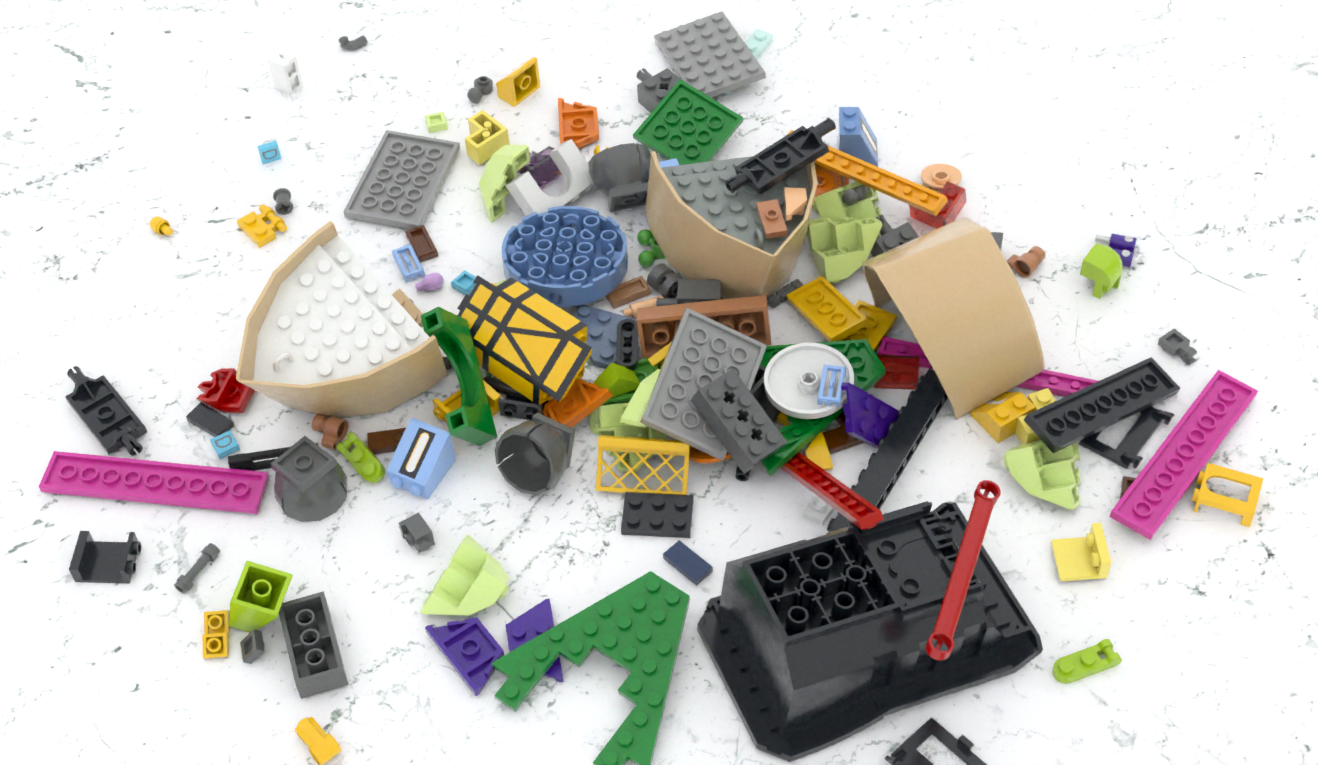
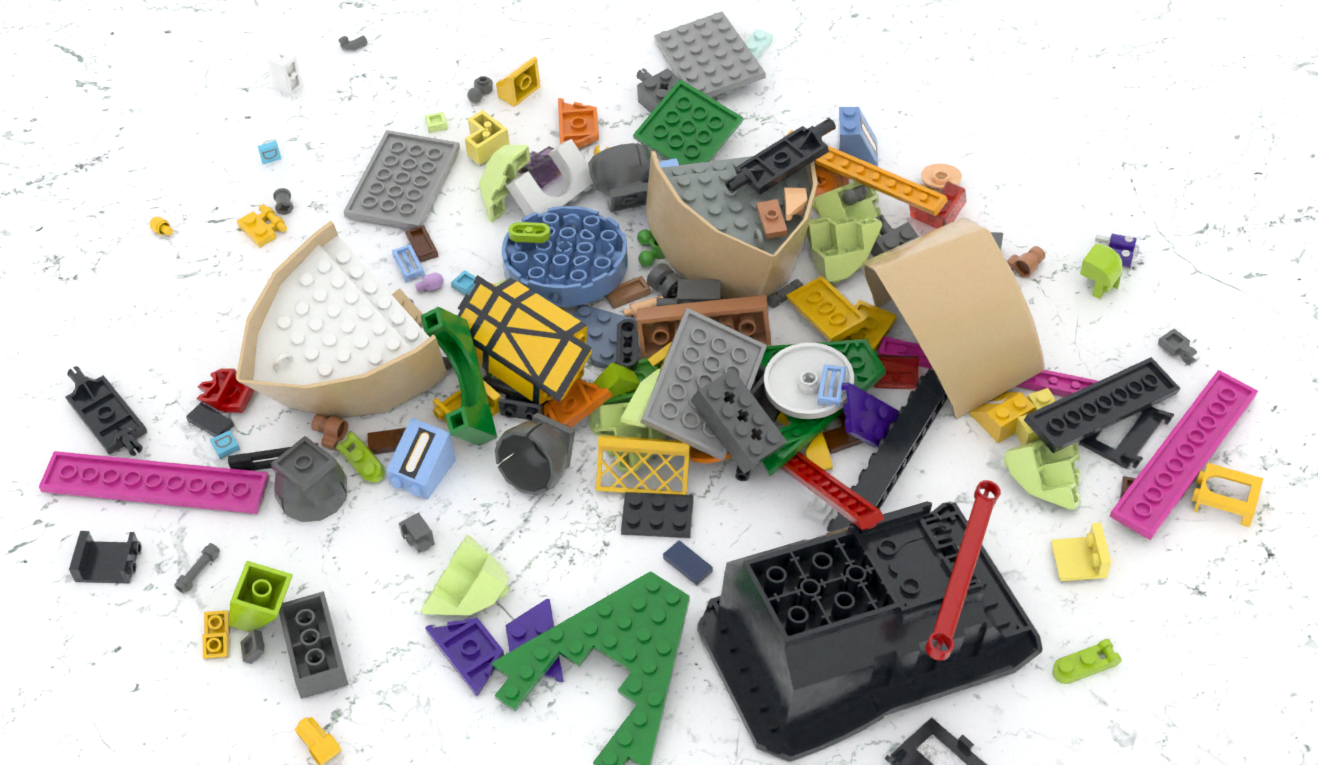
none -> lime plate [508,222,550,243]

